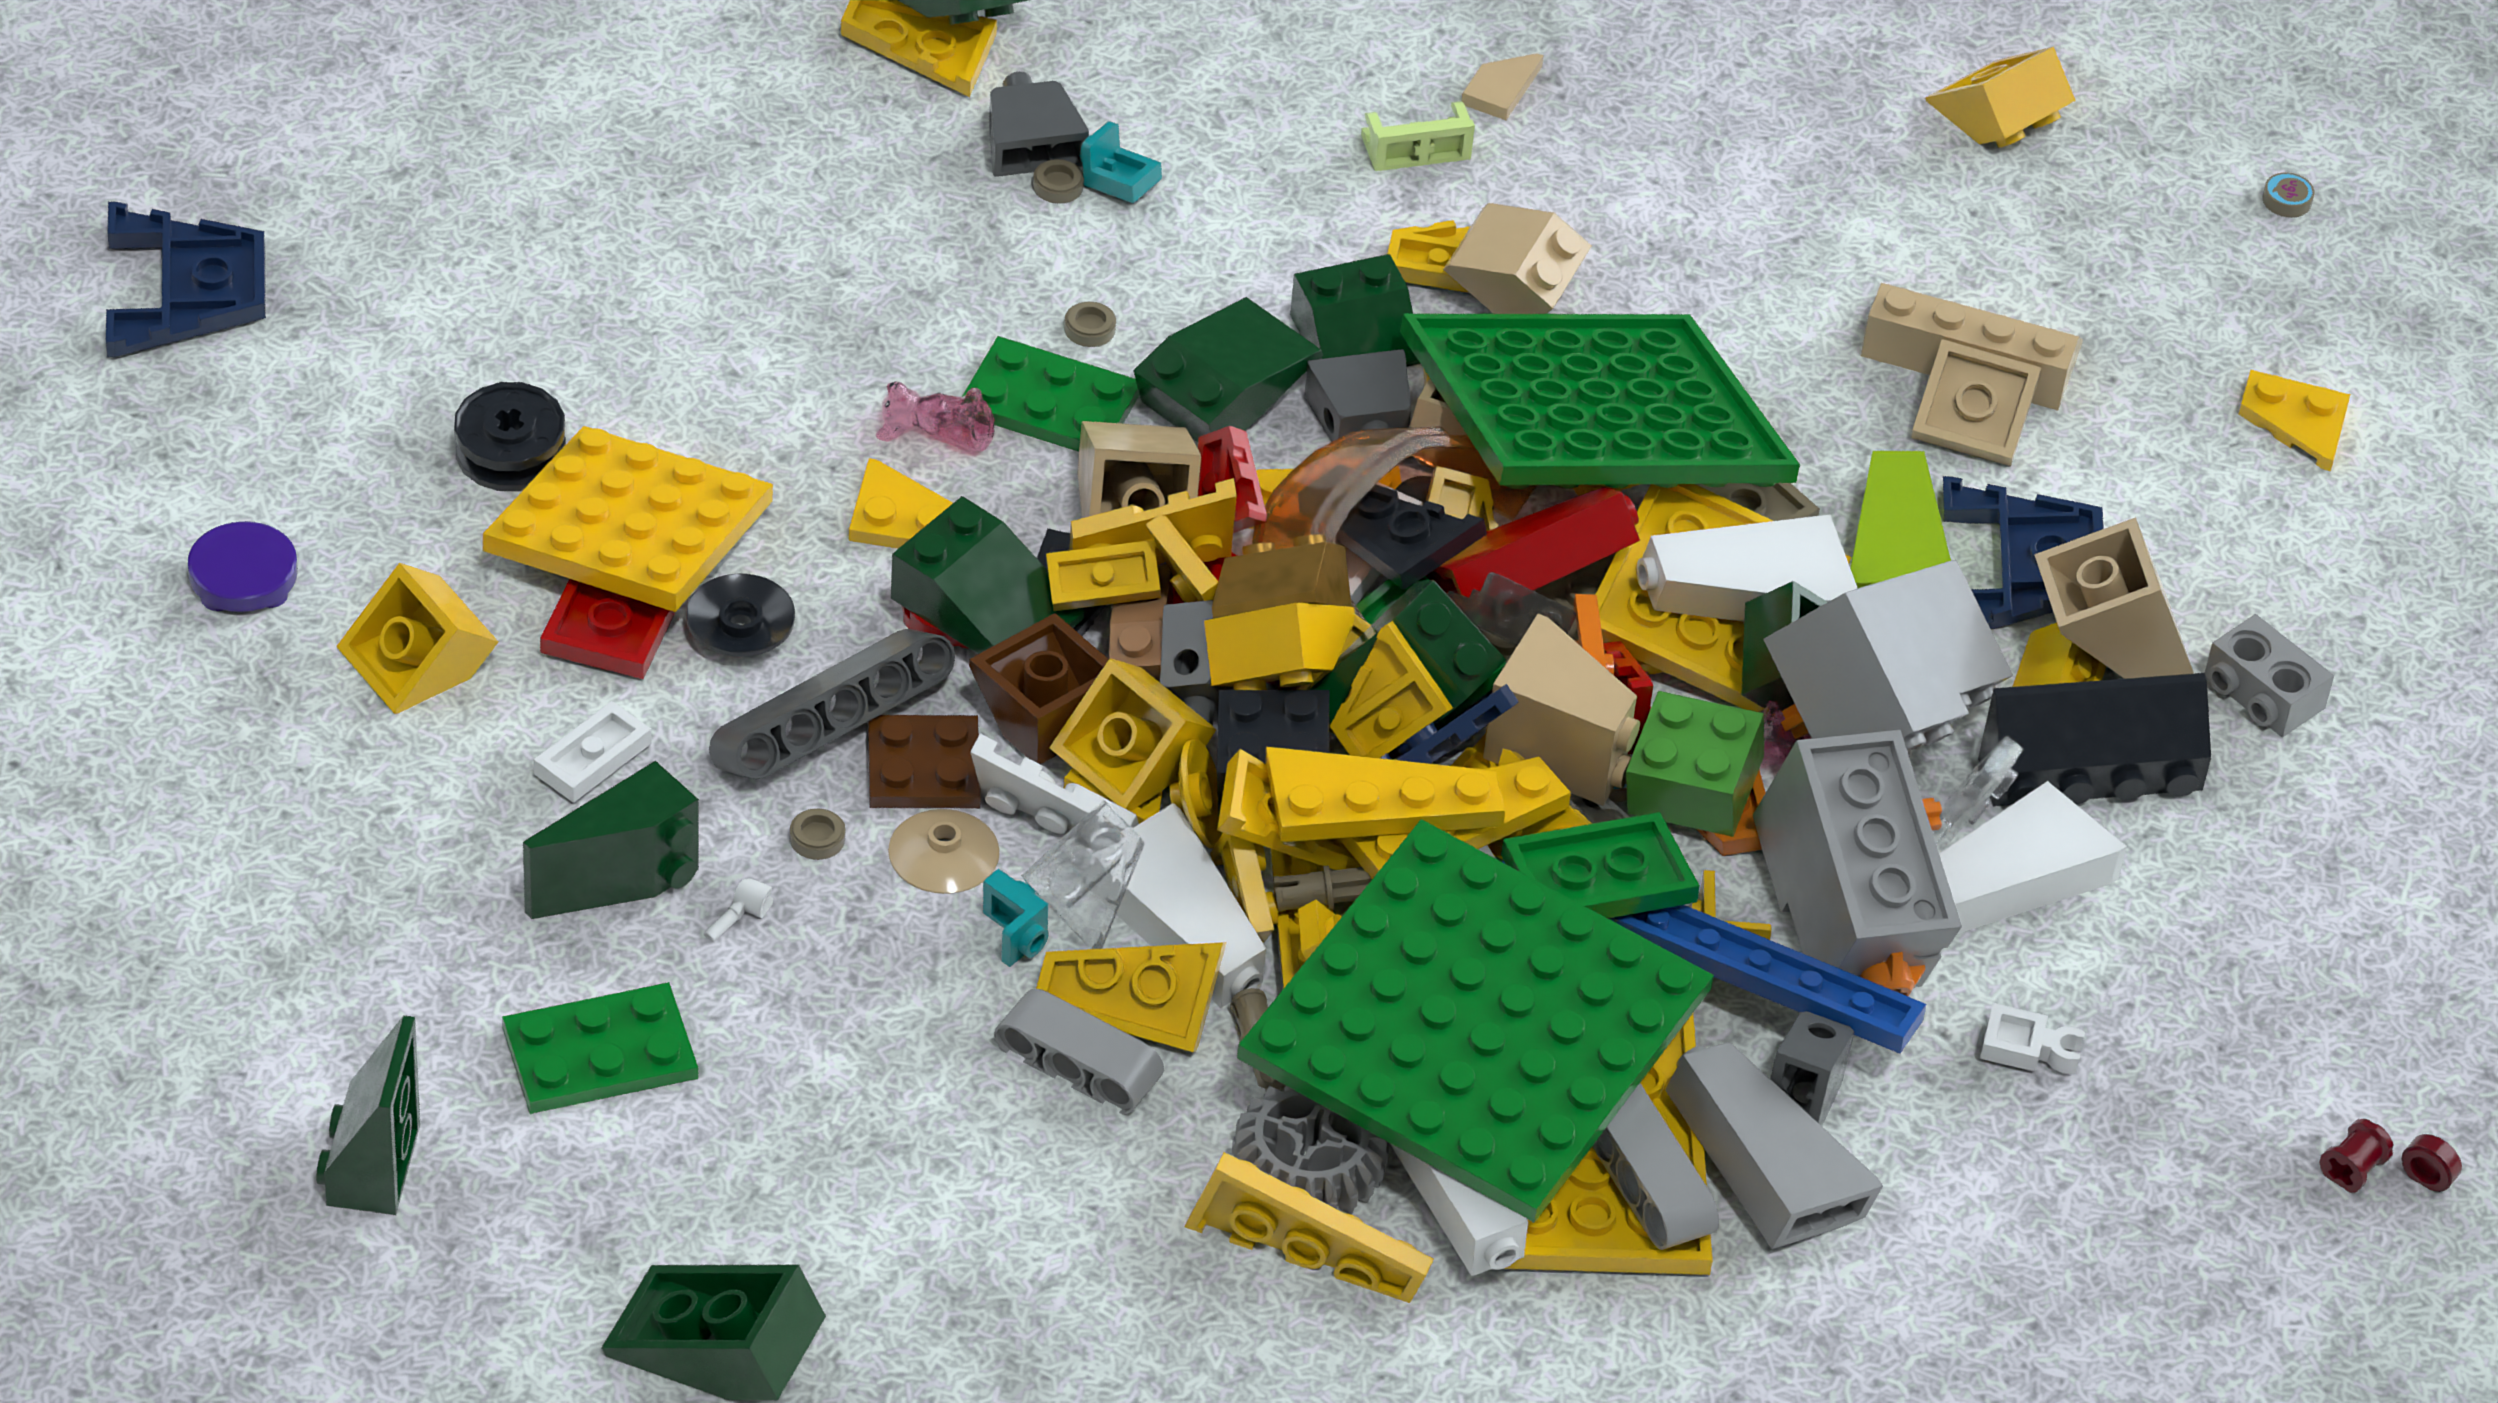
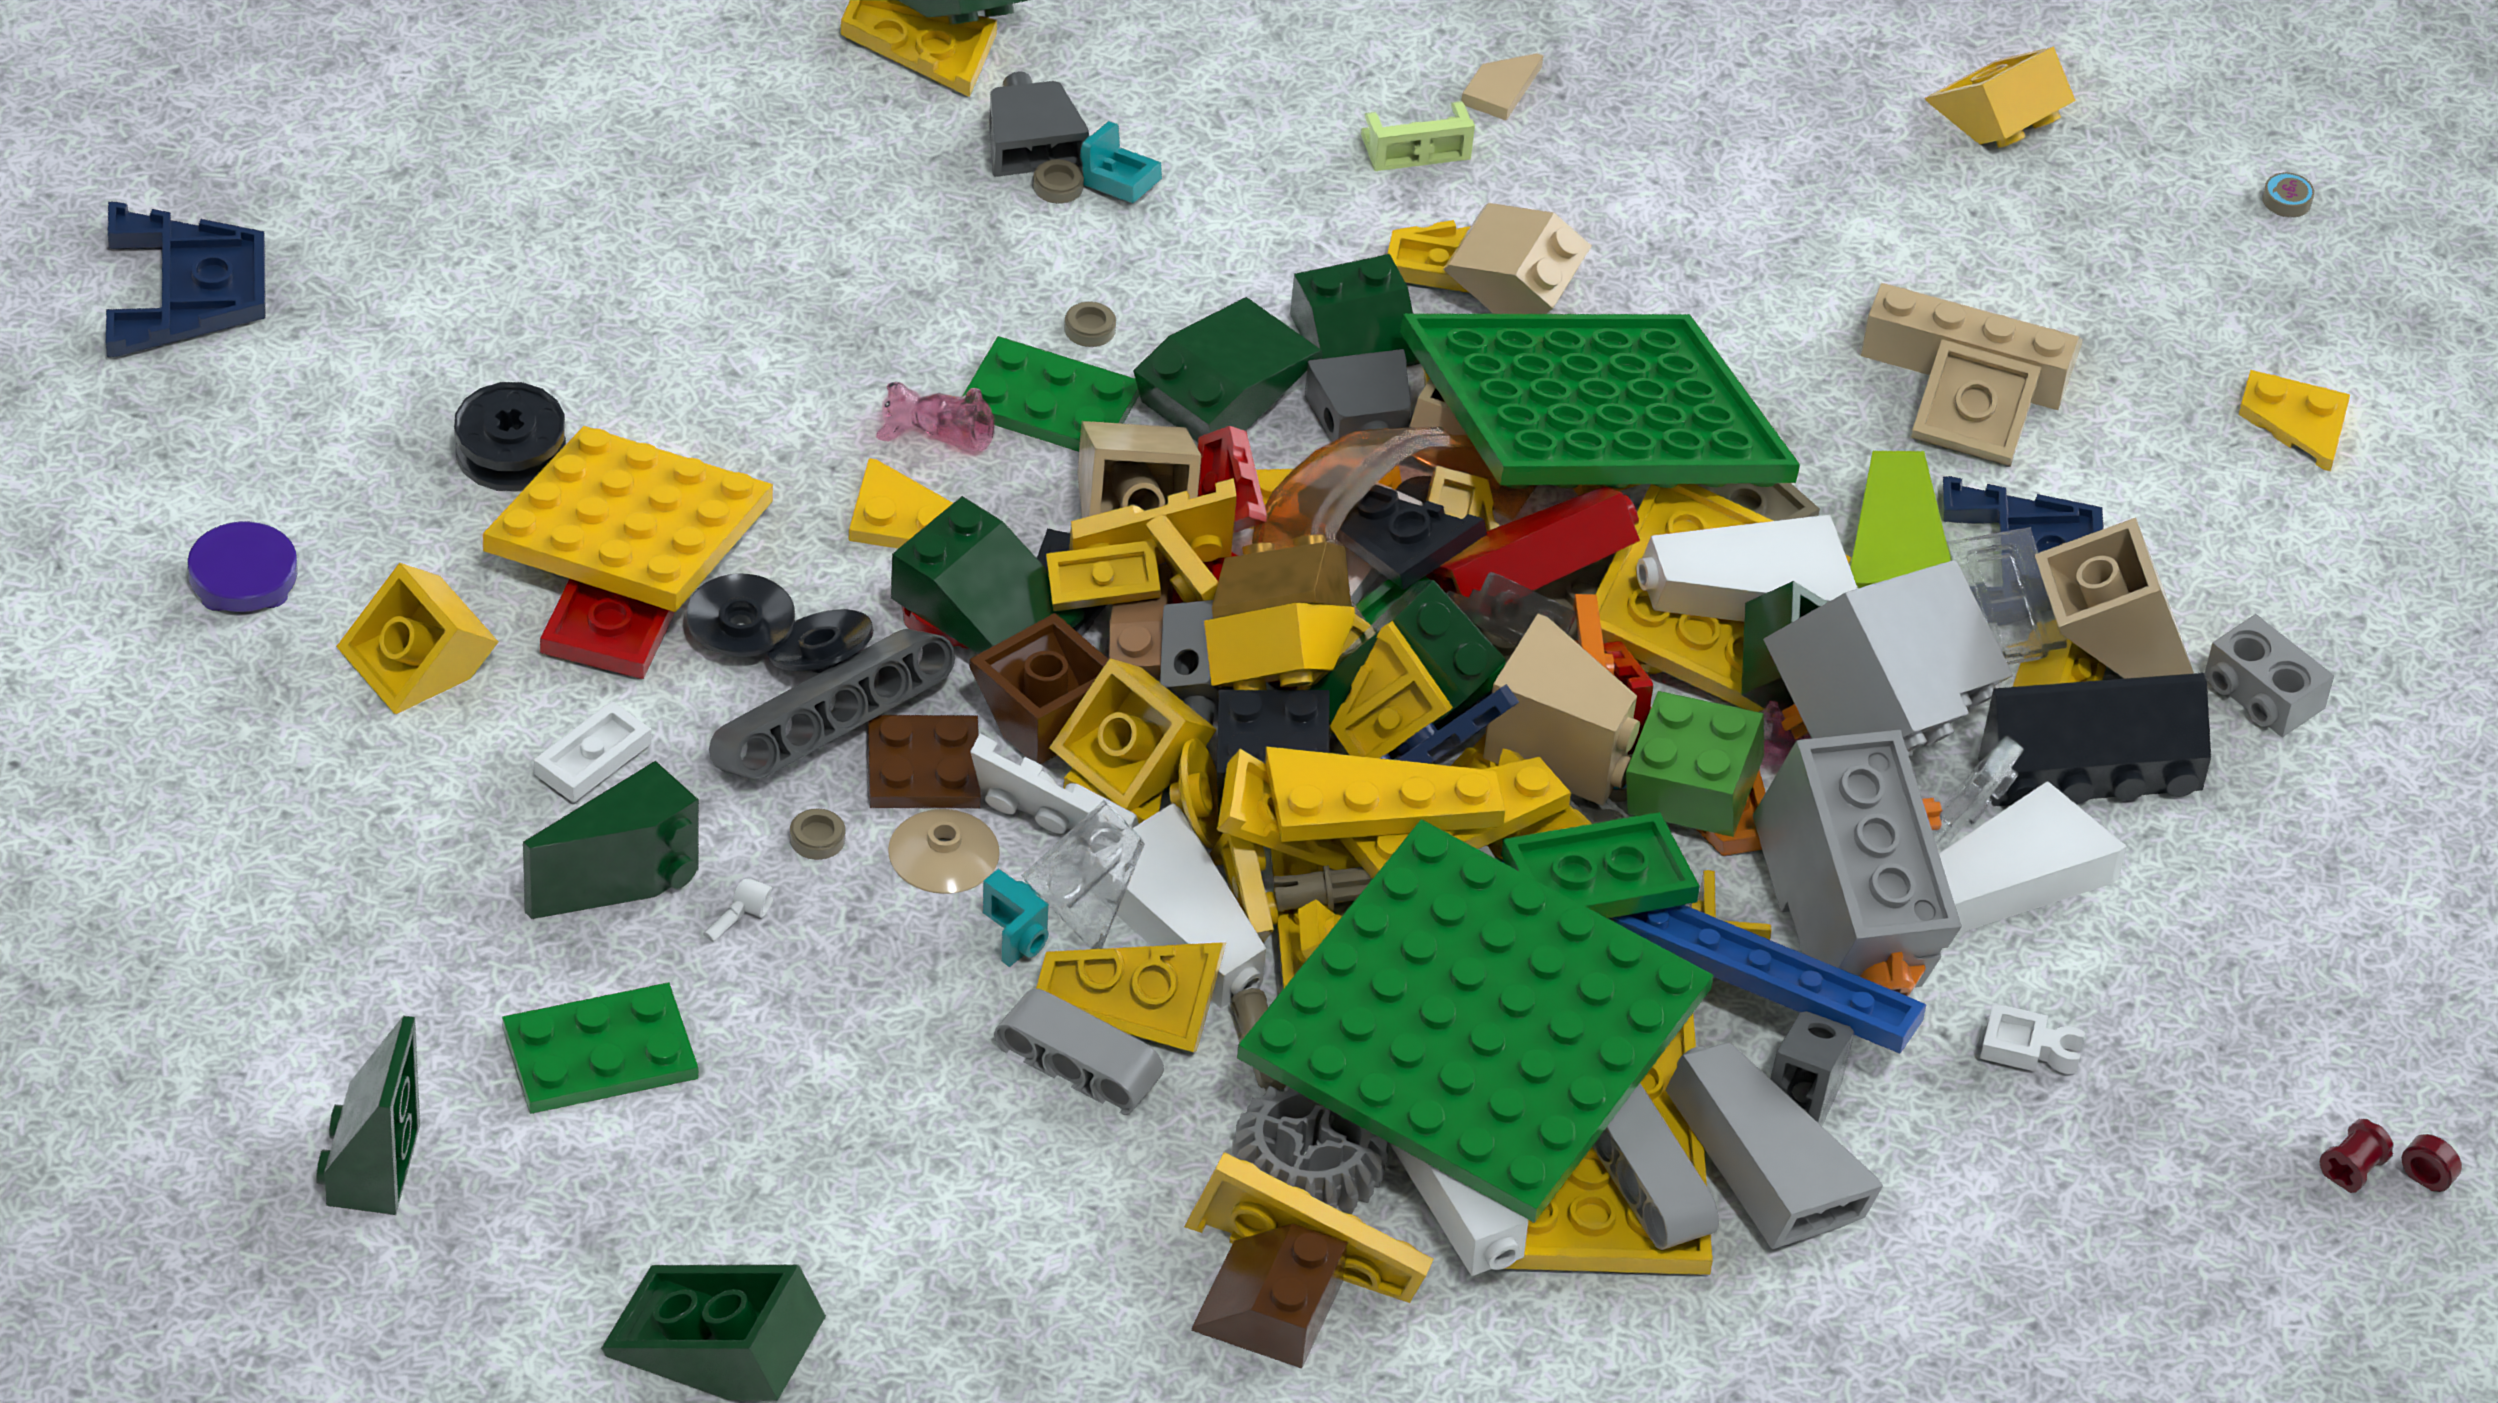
none -> black dish [767,609,874,673]
none -> reddish brown slope [1192,1223,1348,1369]
none -> clear piece [1947,527,2067,665]

